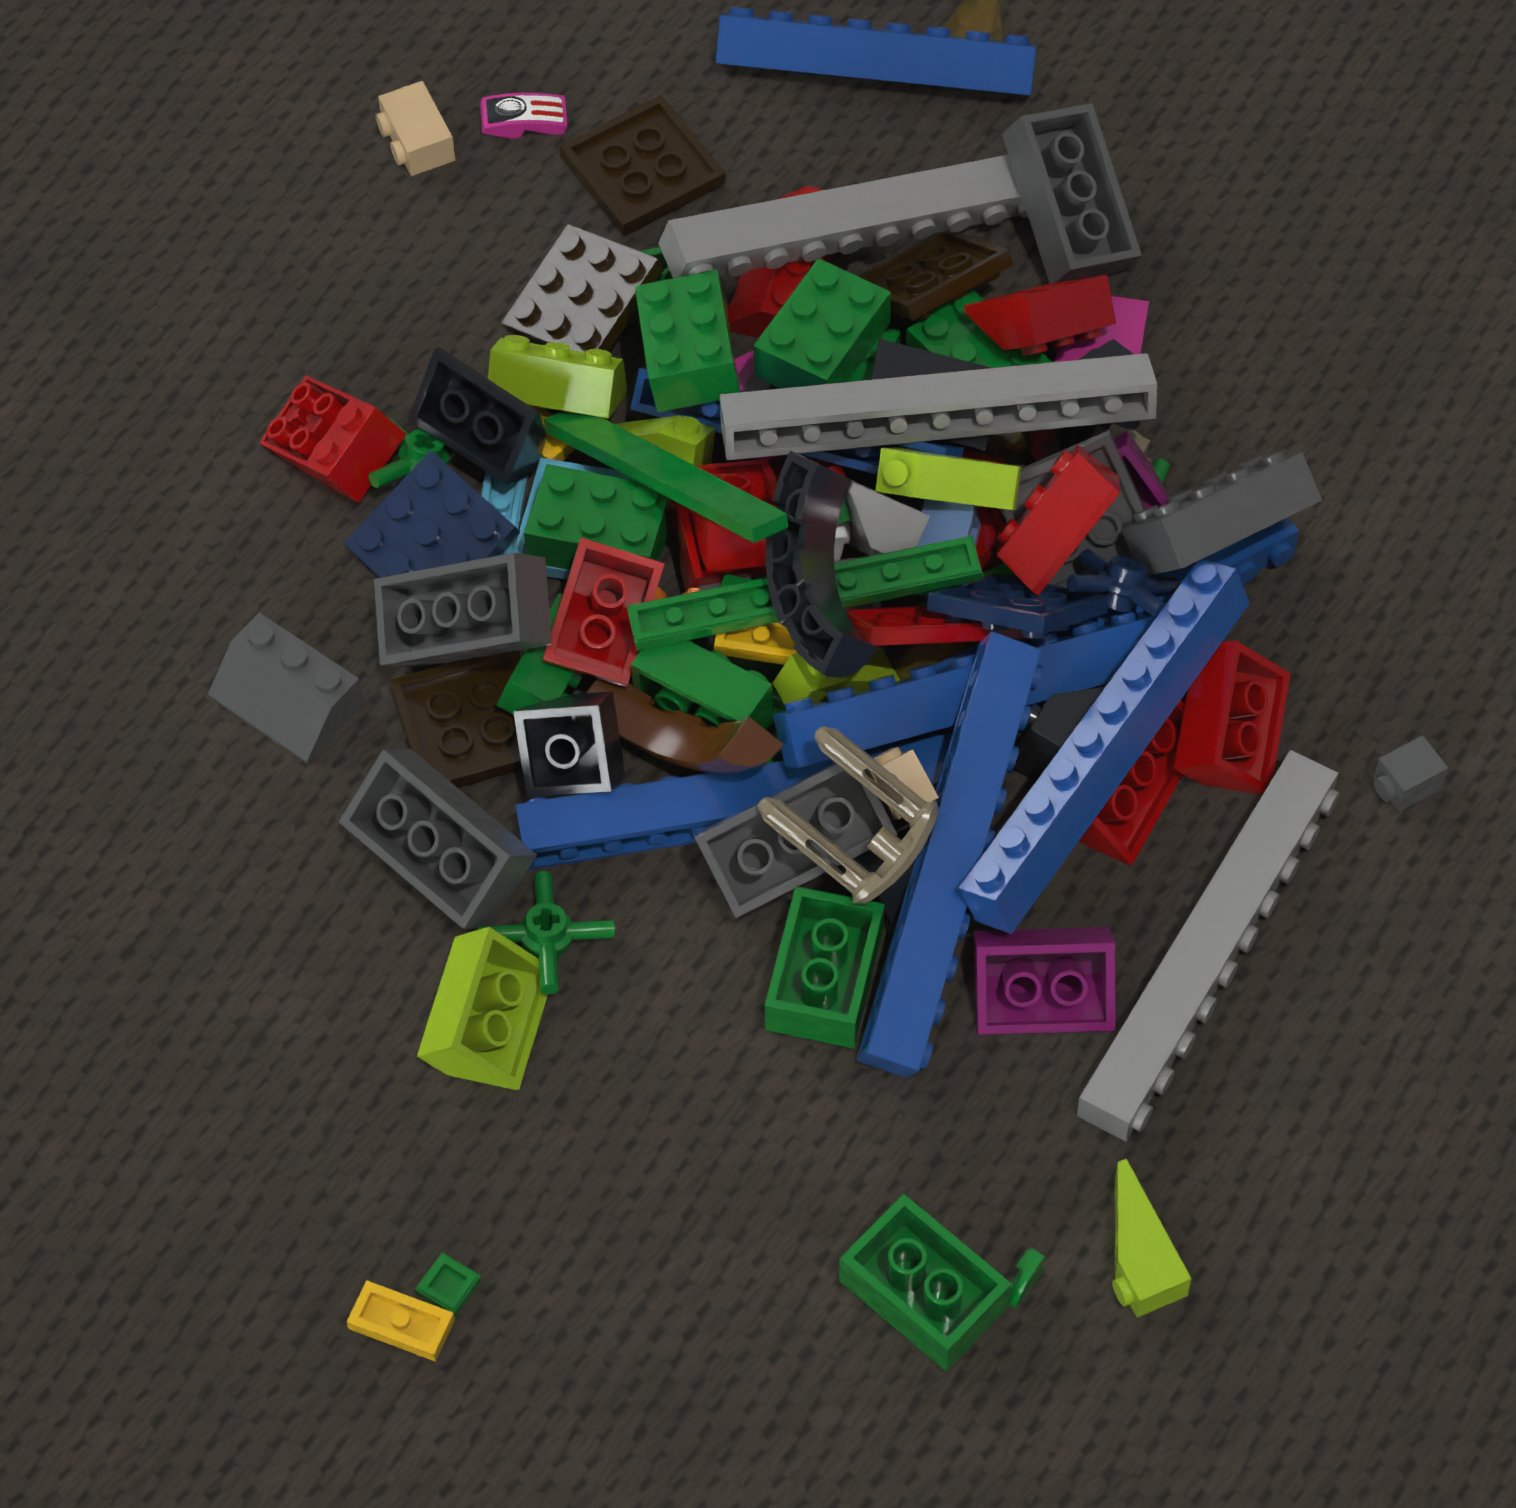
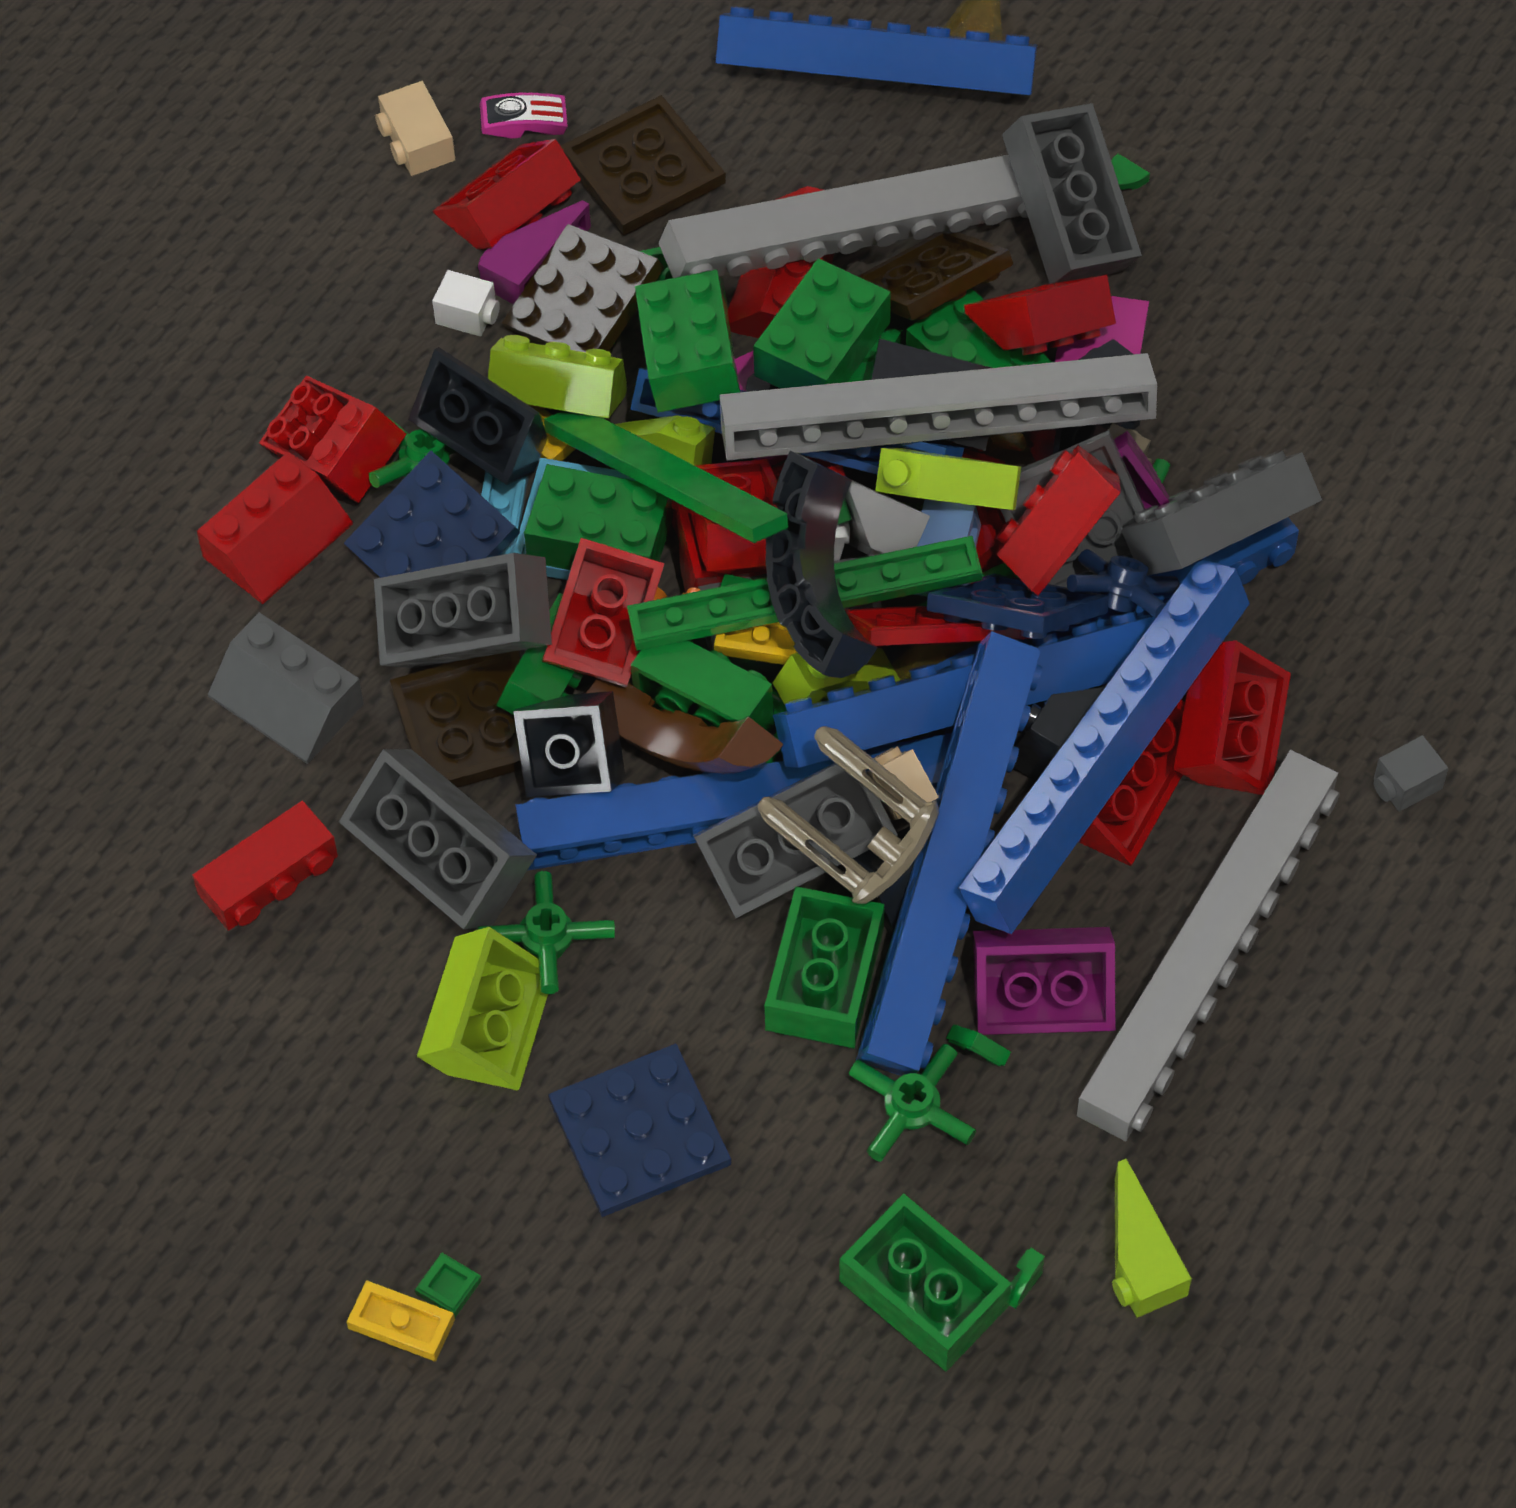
none -> red brick [192,800,338,931]
none -> red slope [197,452,353,604]
none -> white brick [432,270,500,337]
none -> red slope [433,139,581,249]
none -> magenta slope [478,200,591,304]
none -> dark blue plate [548,1044,731,1217]
none -> green bar [849,1044,976,1162]
none -> green tile [946,1024,1011,1066]
none -> green tile [1111,153,1150,190]

